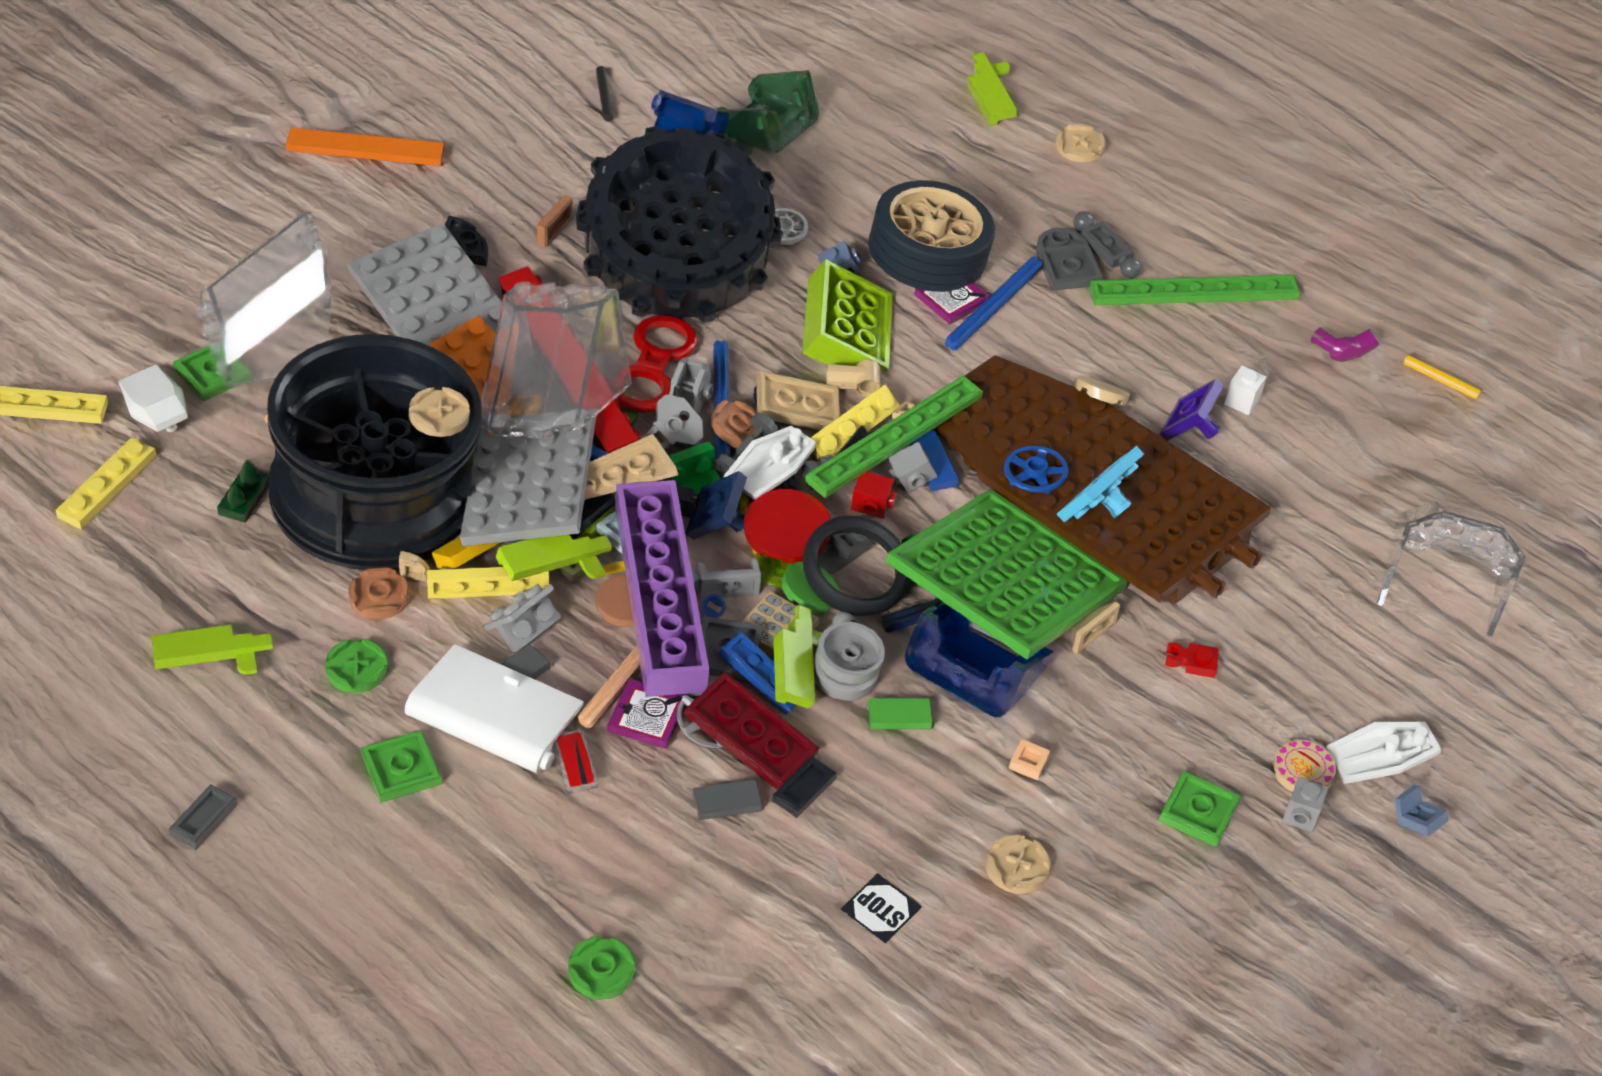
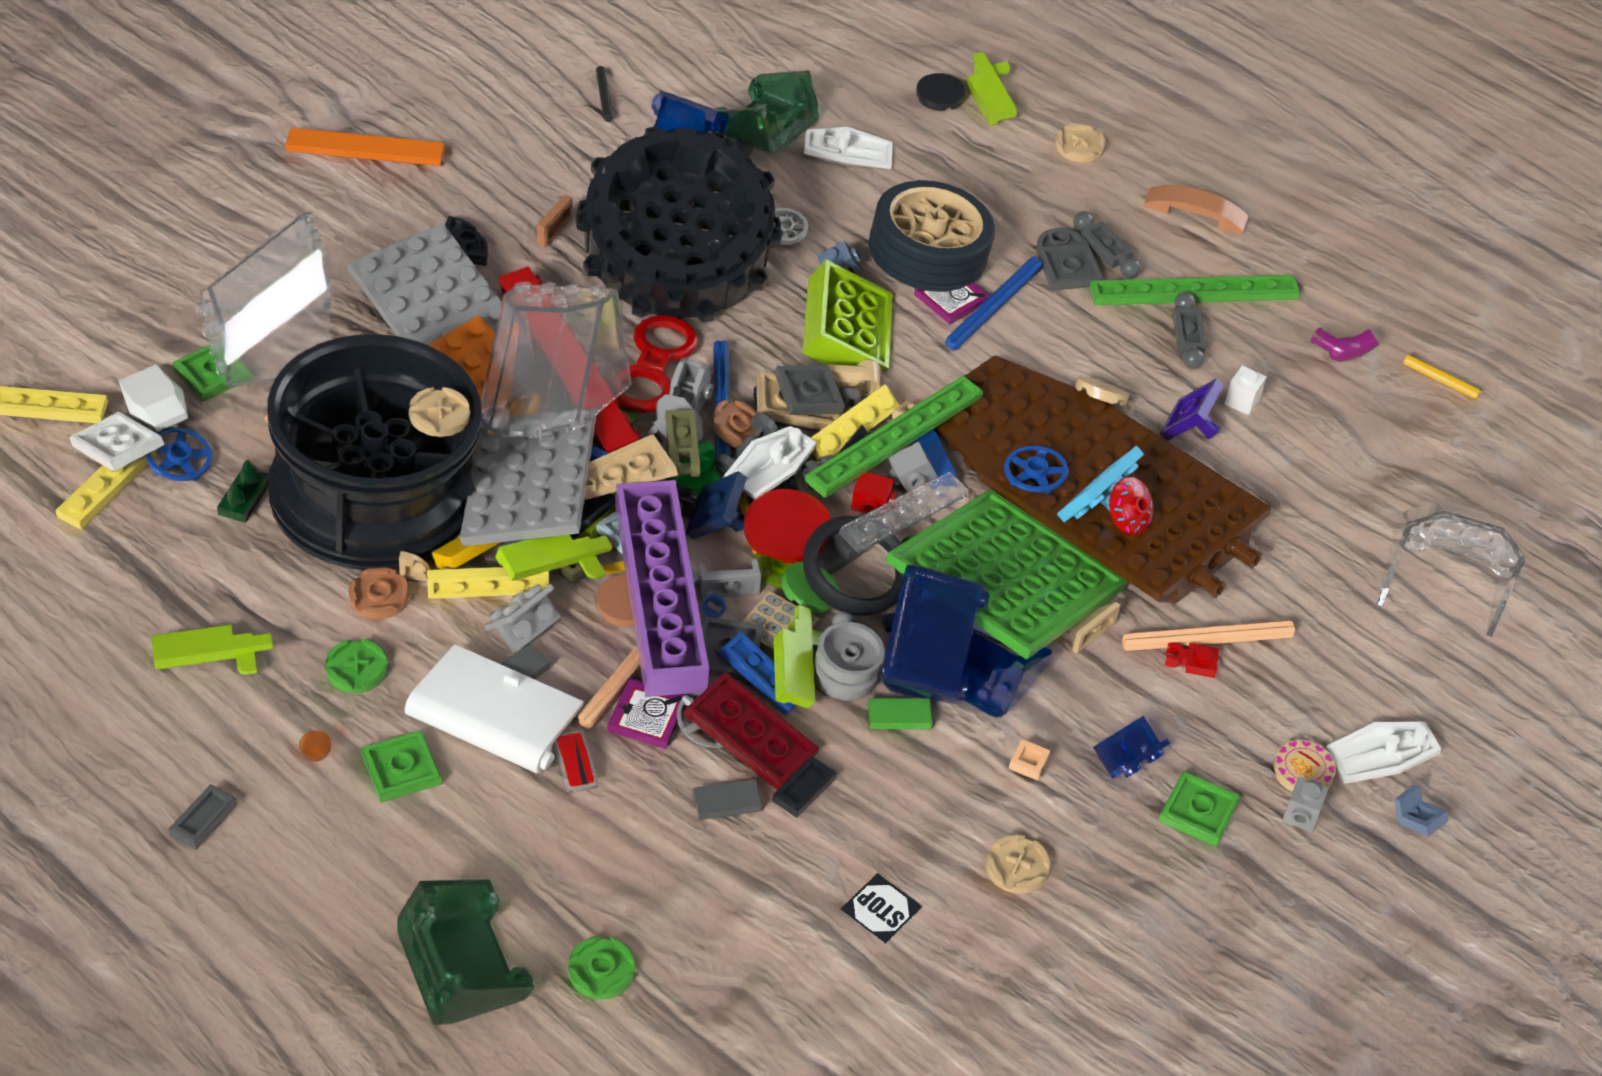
none -> white tile [70,412,164,472]
none -> blue wheel [145,428,212,481]
none -> clear orange plate [299,731,332,762]
none -> clear green windscreen [397,879,535,1025]
none -> olive plate [665,410,700,478]
none -> dark grey plate [774,365,845,415]
none -> white piece [803,127,892,169]
none -> clear tile [838,472,969,554]
none -> dark grey hinge [839,388,862,409]
none -> clear blue windscreen [882,564,990,706]
none -> black tile [916,73,965,111]
none -> clear blue bracket [1093,716,1171,779]
none -> red dish [1109,477,1154,535]
none -> light nougat axle [1122,620,1295,651]
none -> nougat slope [1144,185,1249,235]
none -> dark grey plate [1172,292,1206,369]

